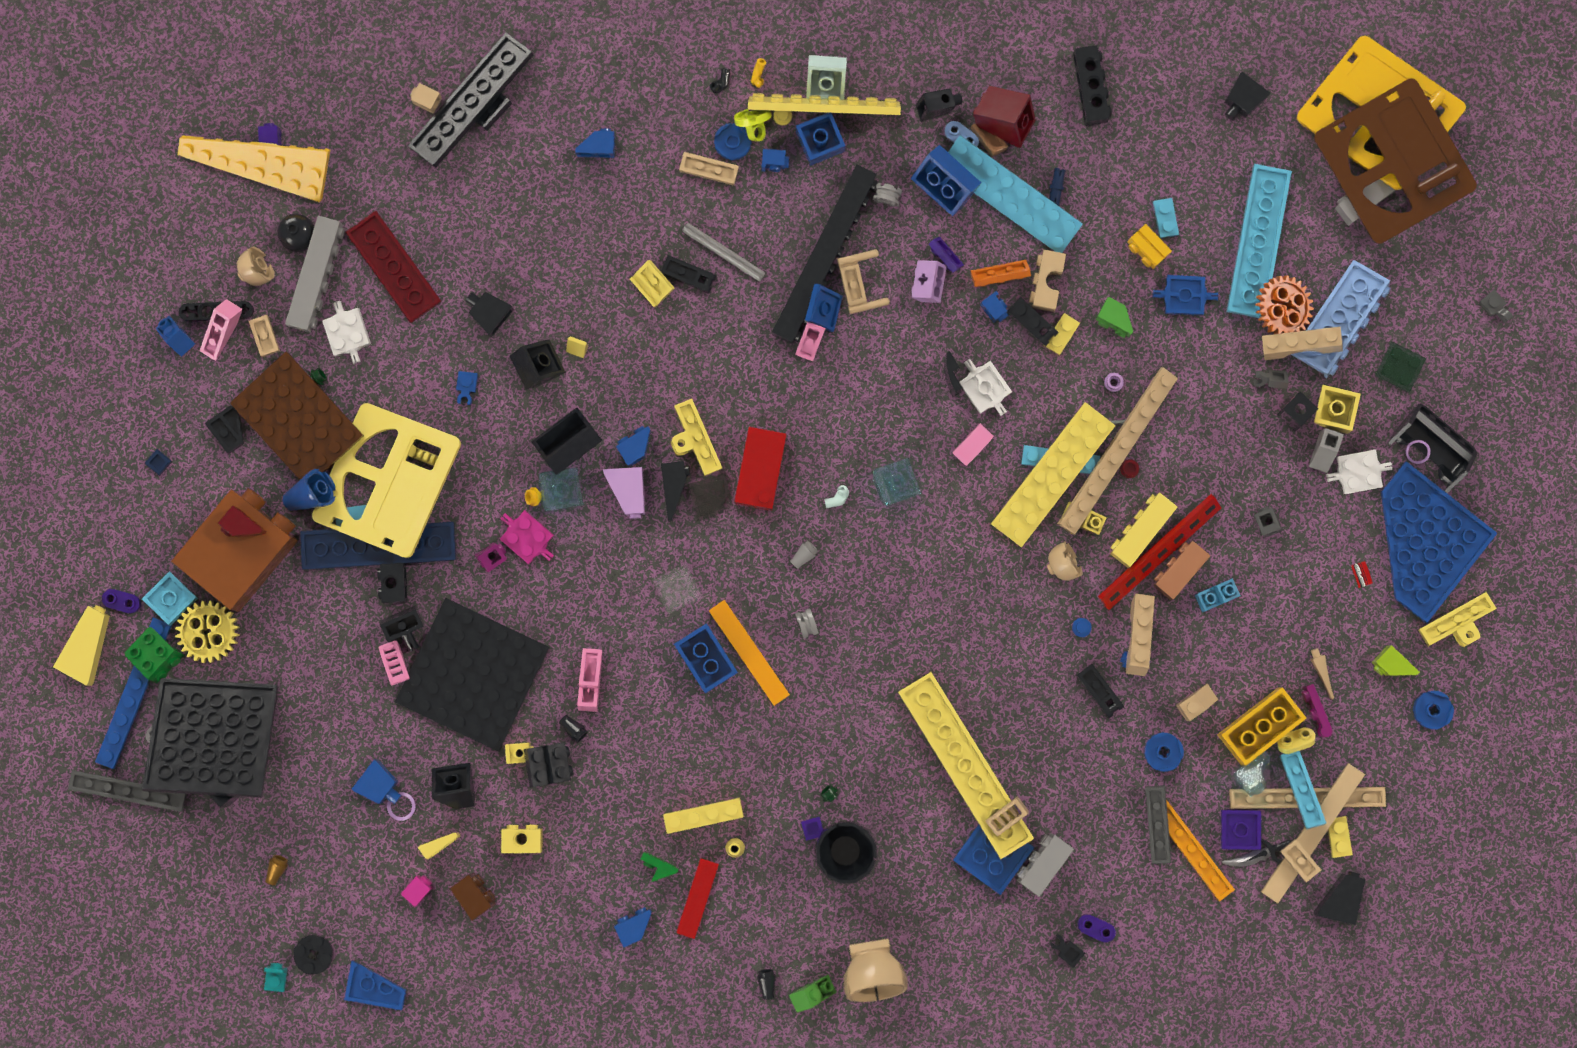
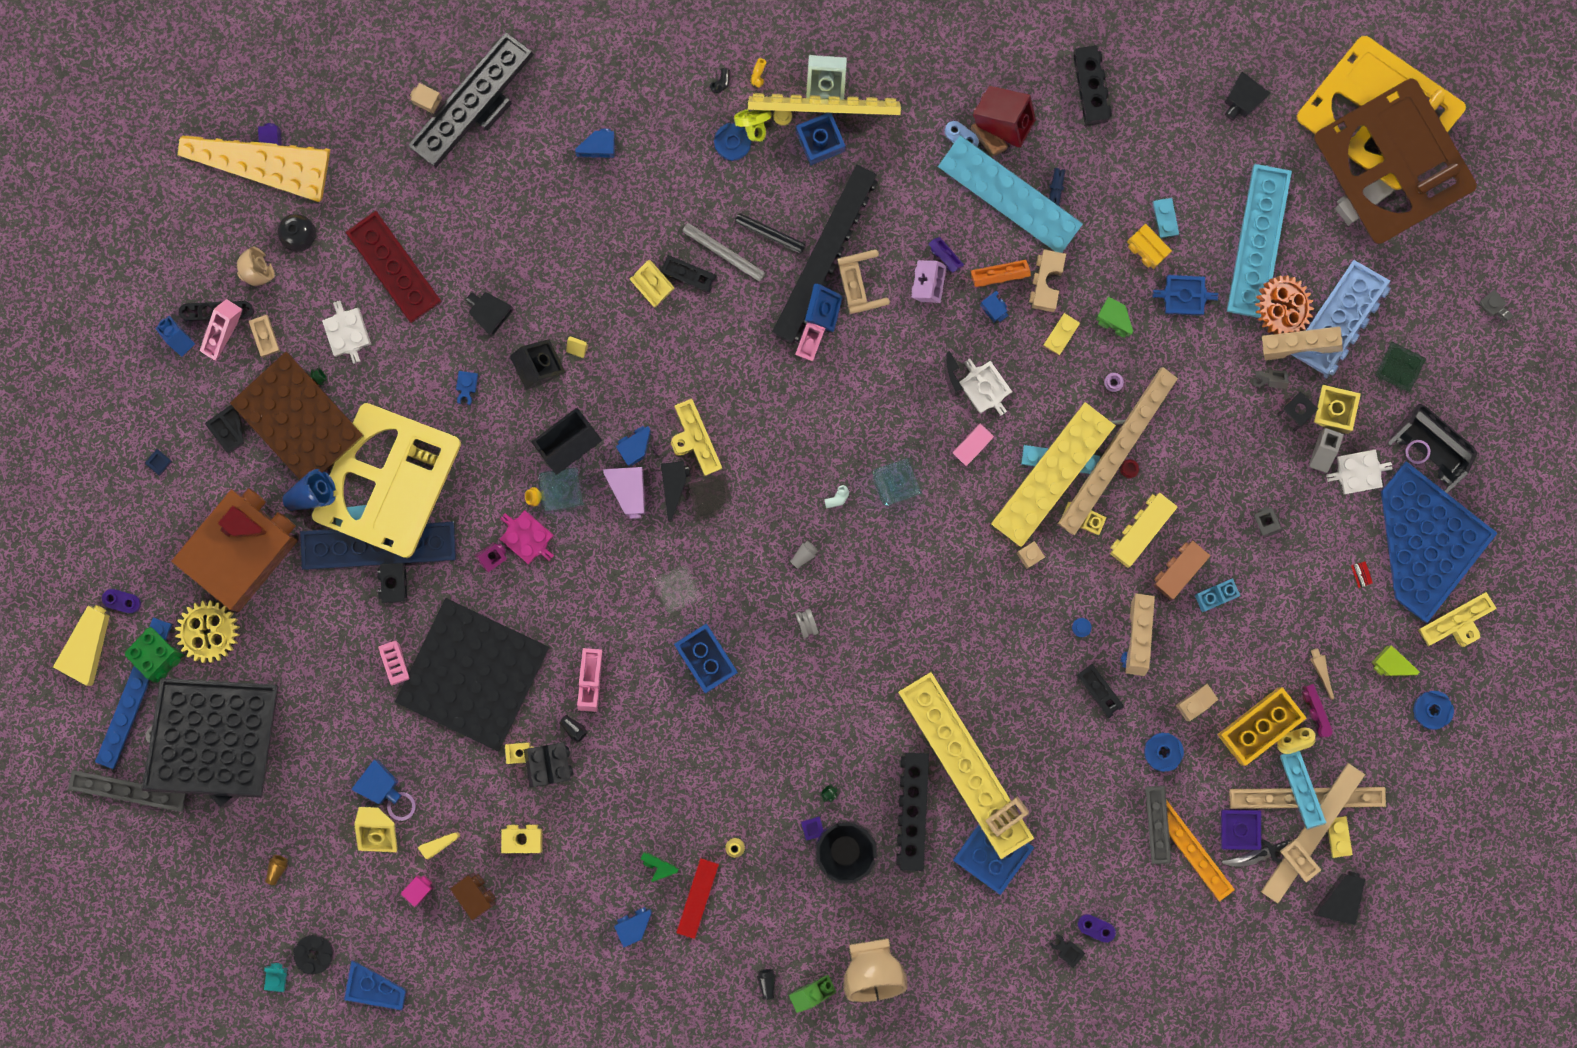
medium azure plate [142,571,198,626] -> none
light grey brick [285,216,345,333] -> none
black brick [380,605,424,652] -> none
black slope [432,763,475,809] -> none
light yellow brick [663,798,744,834] -> none
tan plate [679,152,739,185] -> none
light orange tile [709,600,790,706] -> none
red brick [734,427,787,511] -> none
blue brick [762,149,789,172] -> none
light grey wheel [873,183,902,207] -> none
blue brick [911,145,982,216] -> none
black torso [916,88,963,122] -> none
black plate [1008,297,1059,346] -> none
light grey brick [1016,833,1074,897] -> none
tan cylinder [1047,541,1083,581] -> none
red tile [1098,494,1222,610] -> none
clear light blue arch [1234,751,1270,797] -> none
none -> light yellow slope [355,807,397,852]
none -> black axle [735,213,805,253]
none -> black brick [896,752,929,871]
none -> tan brick [1017,541,1045,569]

